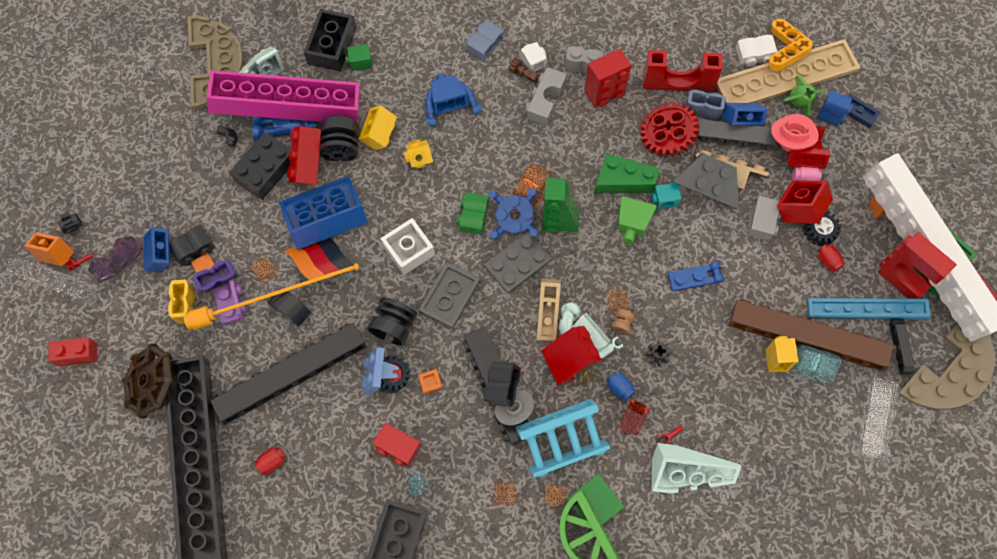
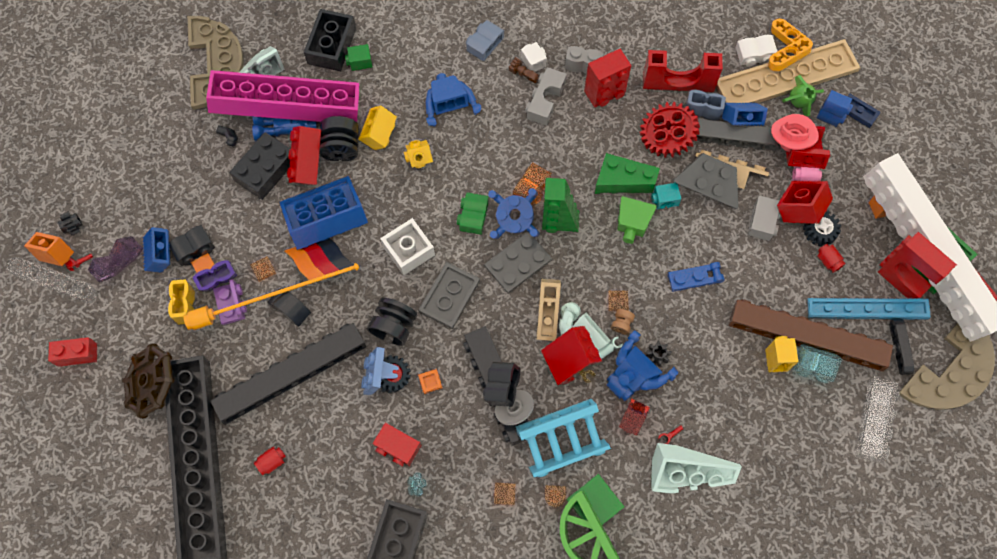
none -> blue torso [614,330,678,392]

